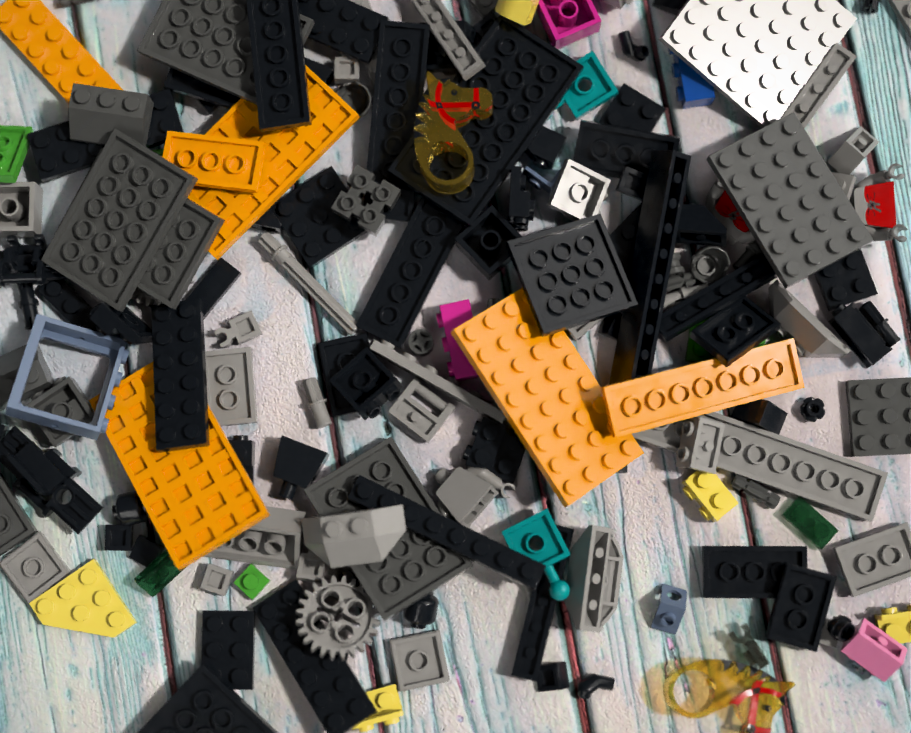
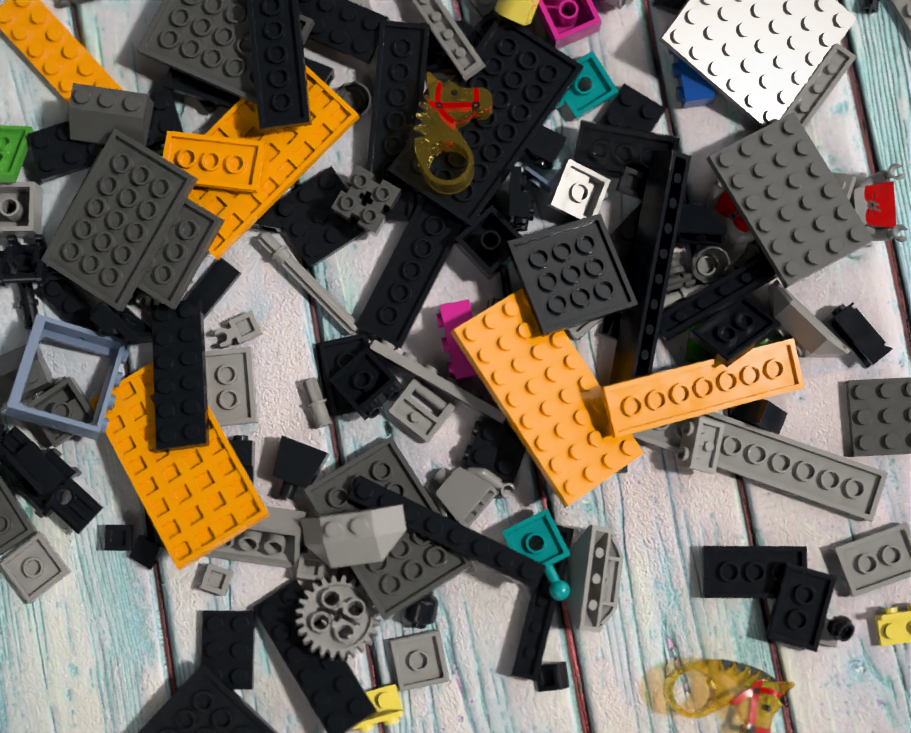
light yellow plate [29,559,137,638] -> none
black head [112,491,149,526] -> none
clear green plate [134,549,186,597] -> none
bright green plate [234,564,271,600] -> none
light grey plate [334,51,359,84] -> none
dark grey wheel [408,329,434,357] -> none
black arm [577,674,615,699] -> none
black arm [618,31,649,62] -> none
sand blue bracket [651,584,687,634] -> none
light yellow bracket [682,470,739,523] -> none
clear smoke plate [728,623,770,669] -> none
dark grey axle [731,474,780,509] -> none
clear green plate [781,496,839,550] -> none
black plate [800,397,825,422] -> none
black plate [814,249,878,311] -> none
light grey slope [827,126,879,175] -> none
bright pink brick [841,618,908,682] -> none
black axle [859,301,901,347] -> none

